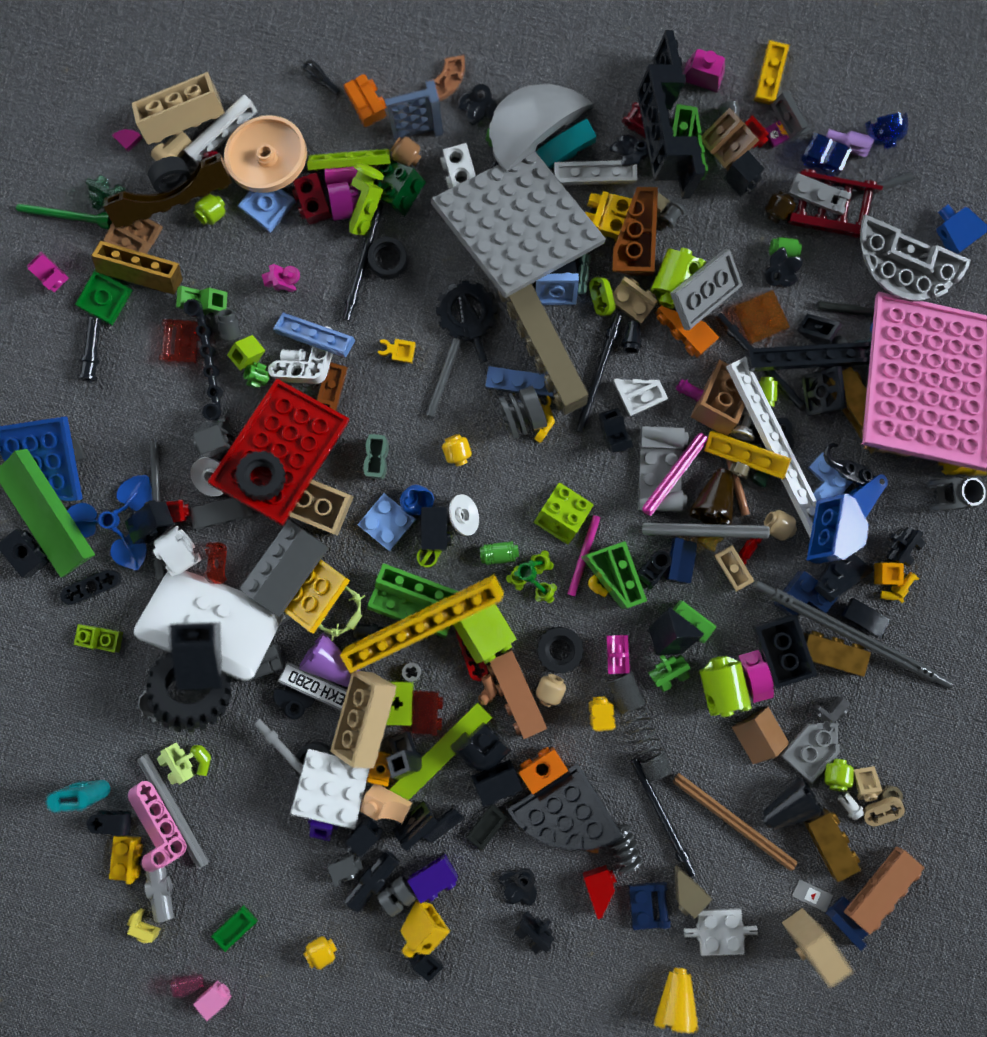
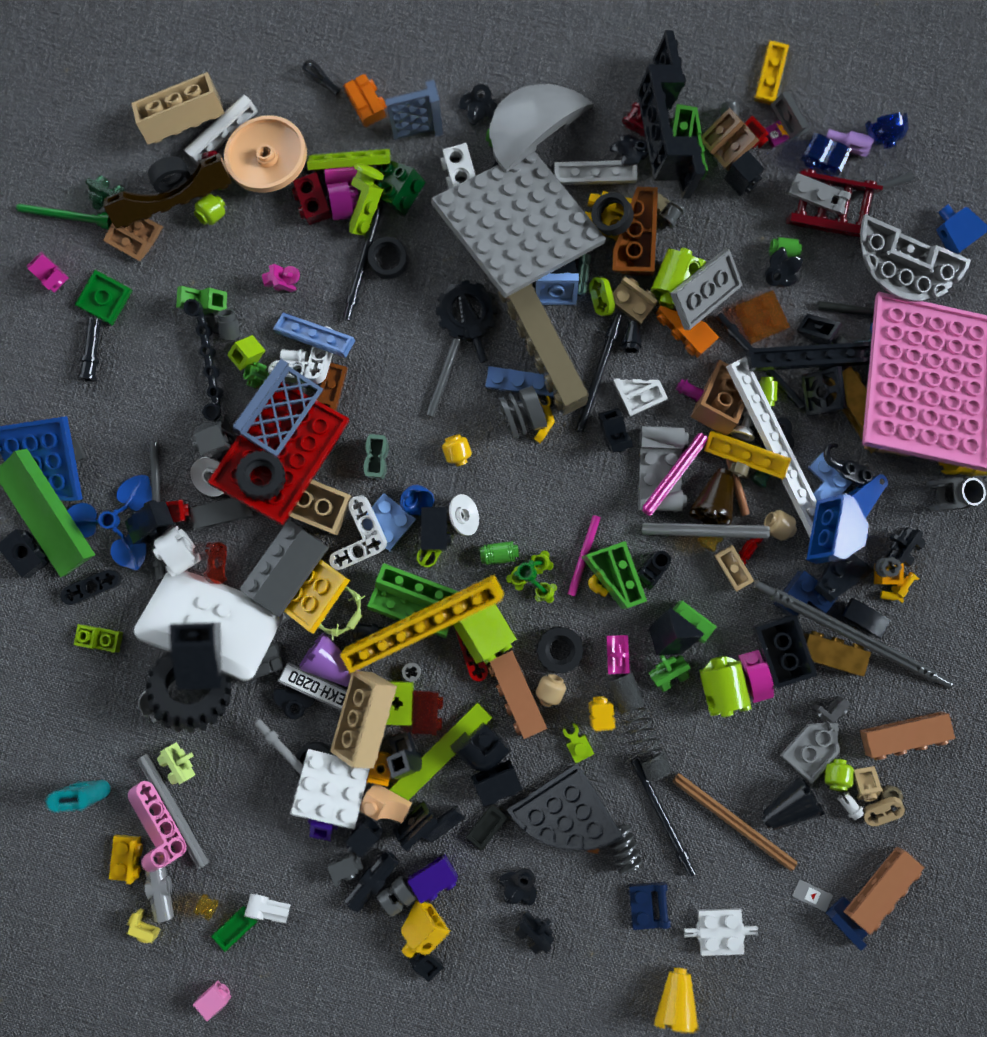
black piece [86,810,132,836] -> none
pearl gold brick [92,241,183,295] -> none
dark pink tile [112,129,143,152] -> none
tan piece [151,131,192,161] -> none
clear red plate [159,319,199,364] -> none
clear pink cone [171,974,204,999] -> none
lime arm [190,745,211,776] -> none
light blue tile [237,189,296,233] -> none
yellow head [304,936,337,970] -> none
yellow plate [378,339,416,364] -> none
medium nougat head [390,136,422,167] -> none
nougat tile [434,55,465,102] -> none
nougat arm [478,674,497,705] -> none
orange brick [518,747,568,794] -> none
lime bracket [533,483,594,545] -> none
teal slope [536,119,597,169] -> none
red slope [582,865,617,919] -> none
dark blue panel [666,537,697,583] -> none
dark tan slope [674,865,712,919] -> none
dark pink torso [683,49,725,92] -> none
medium nougat slope [731,706,790,764] -> none
dark brown head [765,191,796,224] -> none
tan brick [782,908,853,988] -> none
pearl gold brick [804,808,861,882] -> none
none -> clear yellow wheel [193,894,219,921]
none -> sand blue fence [233,359,323,457]
none -> white piece [244,894,291,924]
none -> white beam [329,495,387,570]
none -> lime plate [562,723,594,763]
none -> black tyre [591,192,634,236]
none -> nougat brick [860,711,955,760]
none -> dark grey bush [875,557,901,577]

